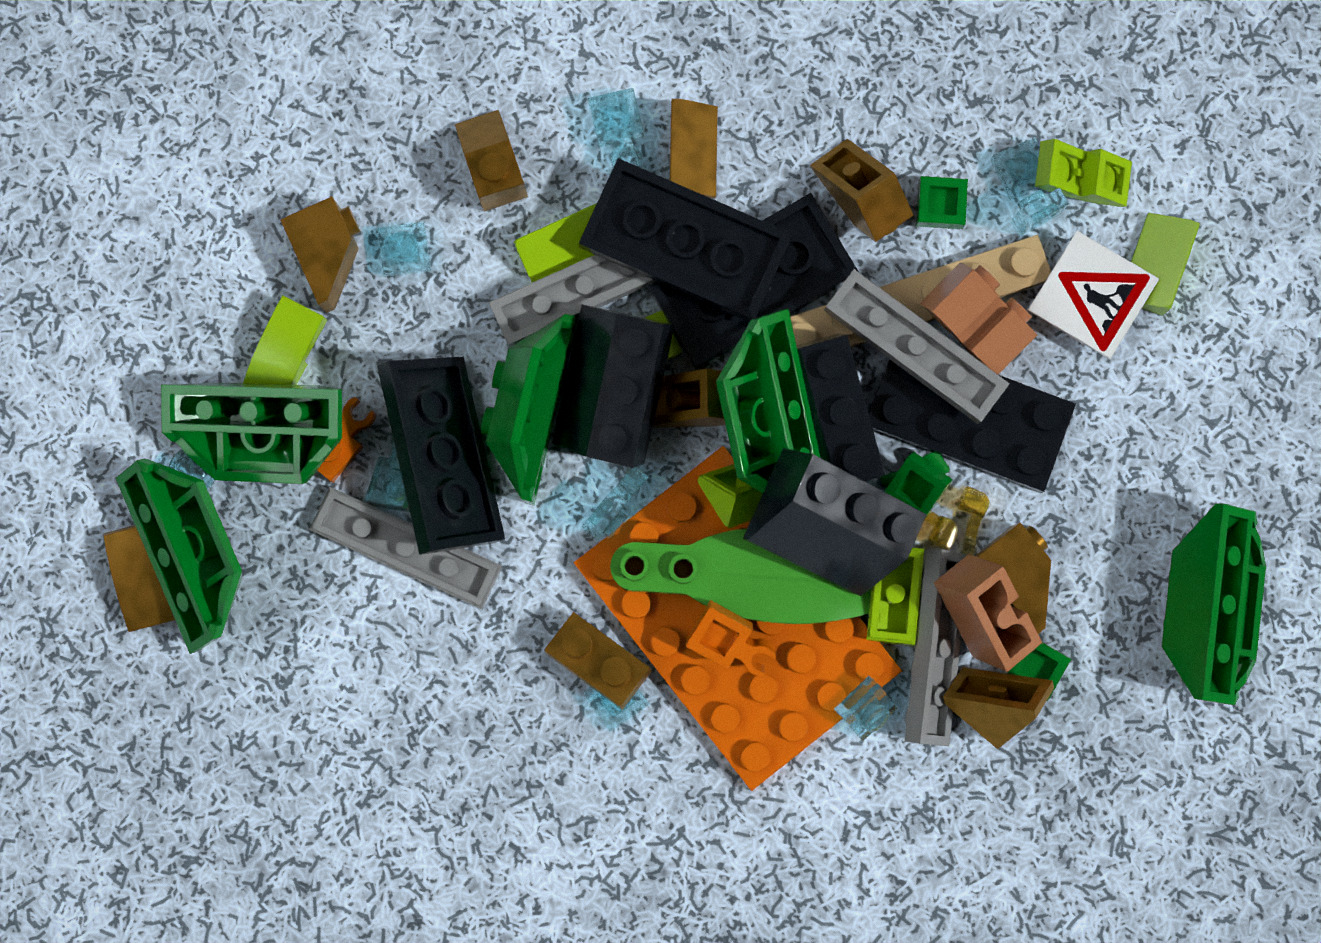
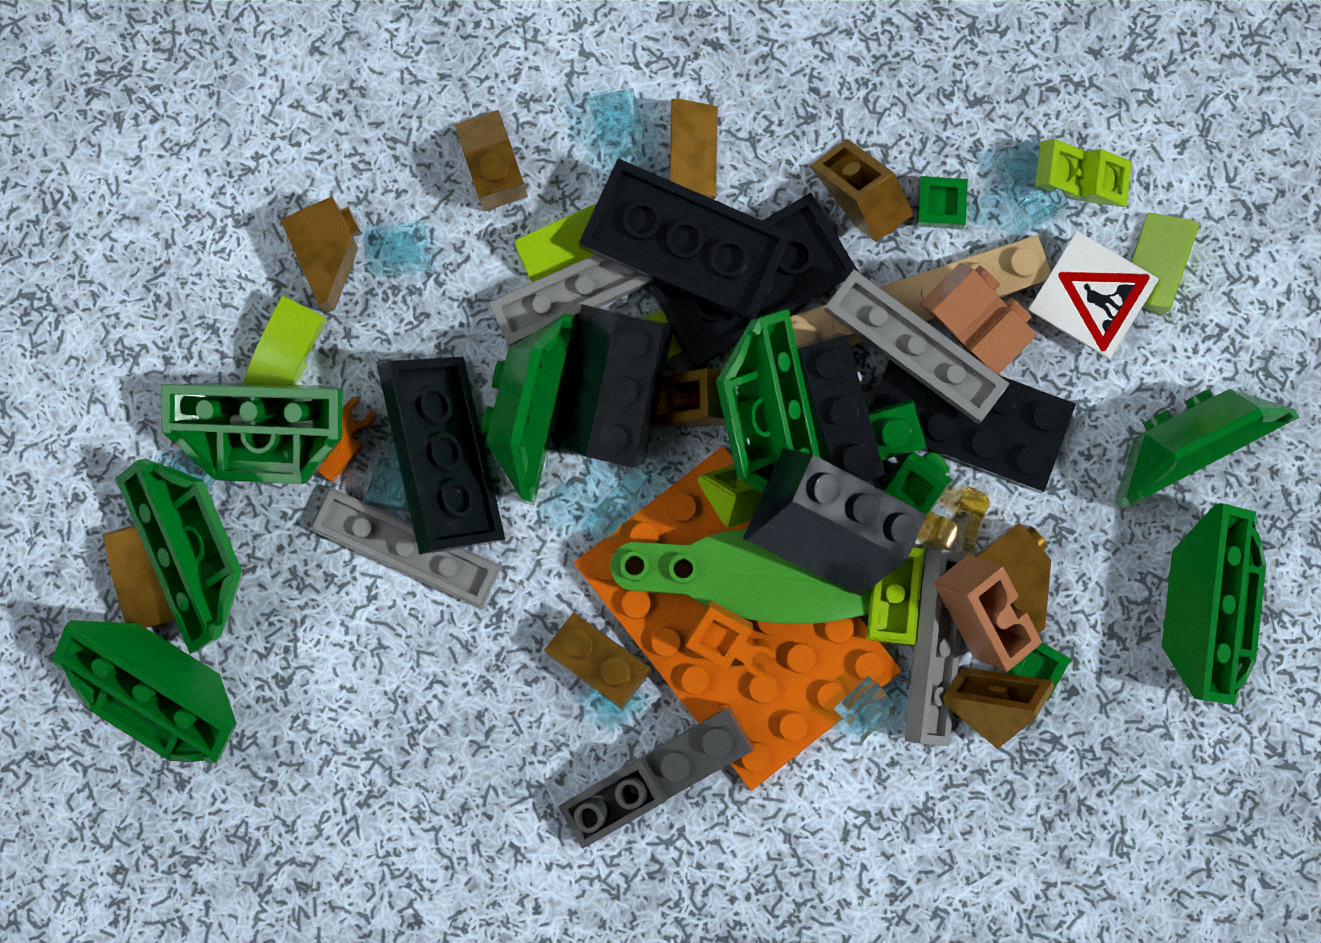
none -> green wedge [52,620,237,763]
none -> dark grey slope [558,706,754,849]
none -> green plate [868,399,926,461]
none -> green wedge [1115,388,1300,509]

